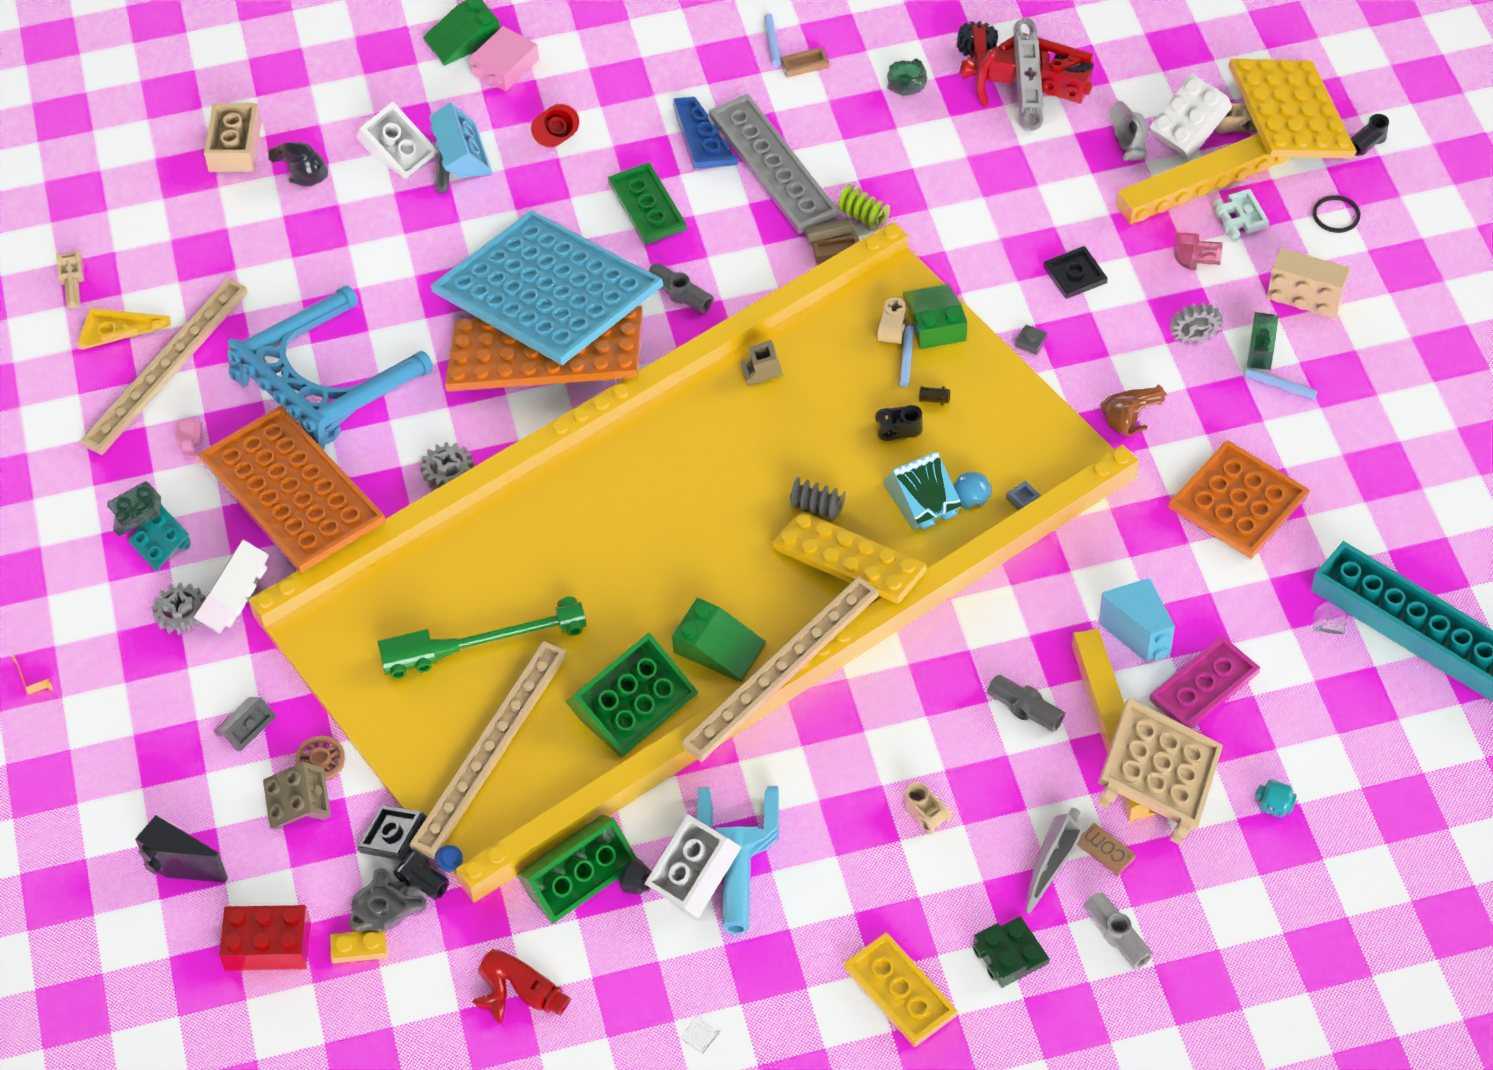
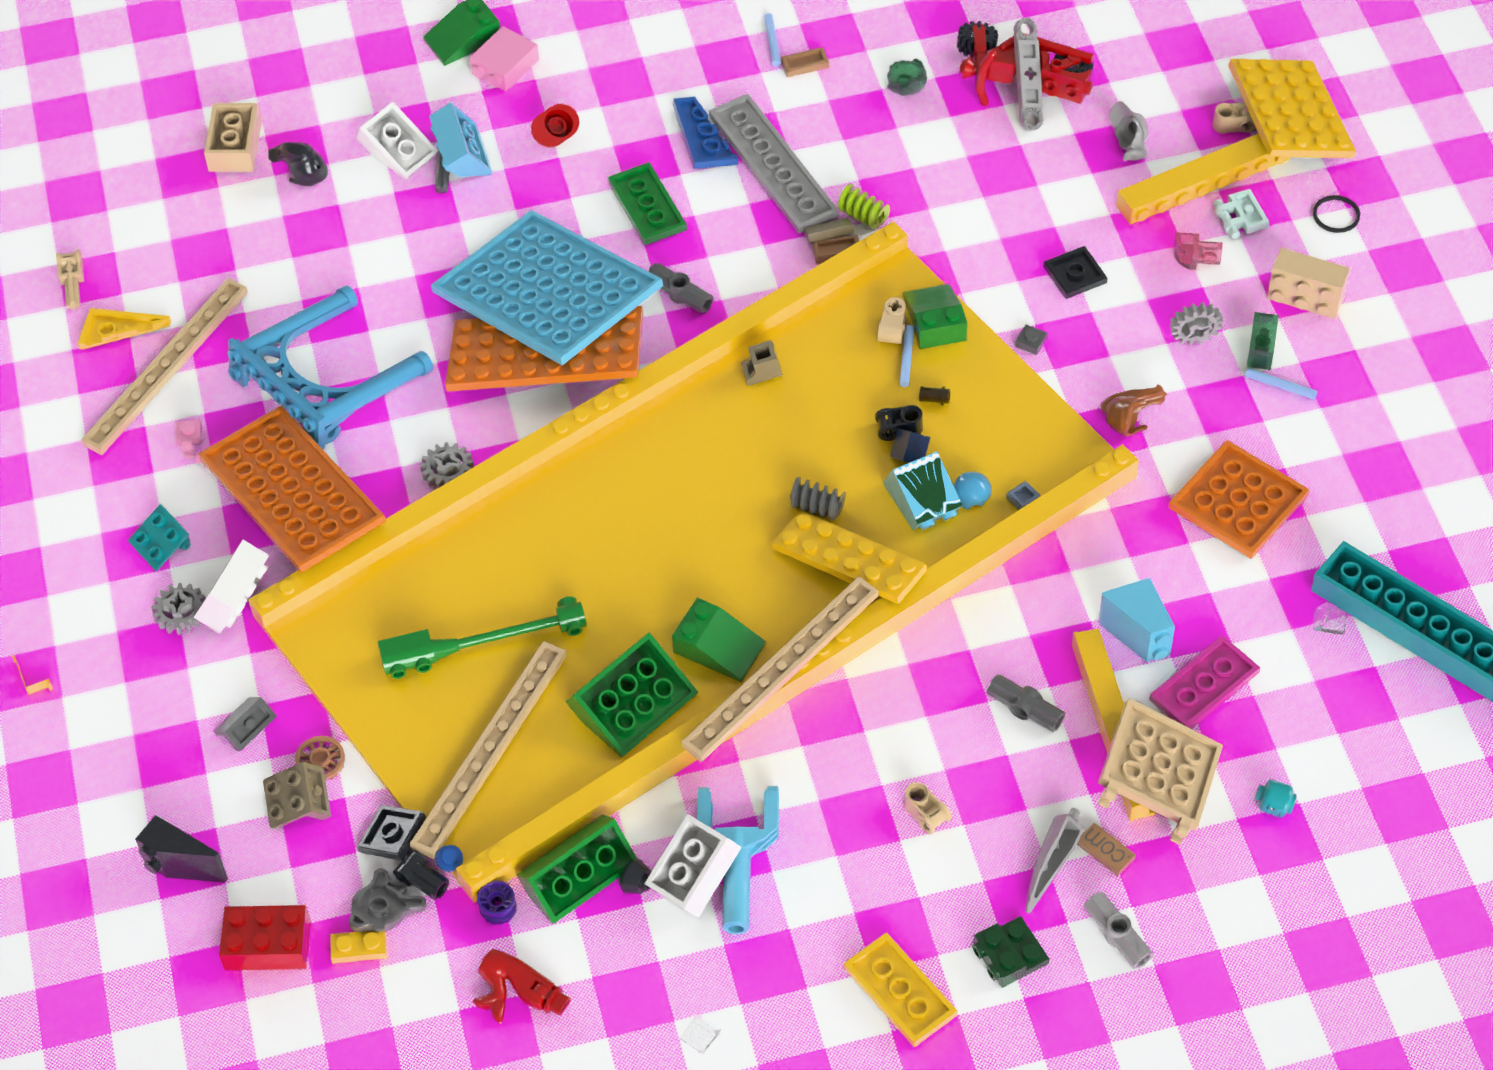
bracket [107,481,162,537] -> none
white brick [1149,73,1232,160] -> none
black piece [1351,113,1390,156] -> none
none -> dark purple wheel [477,881,517,925]
none -> dark blue panel [890,428,931,463]

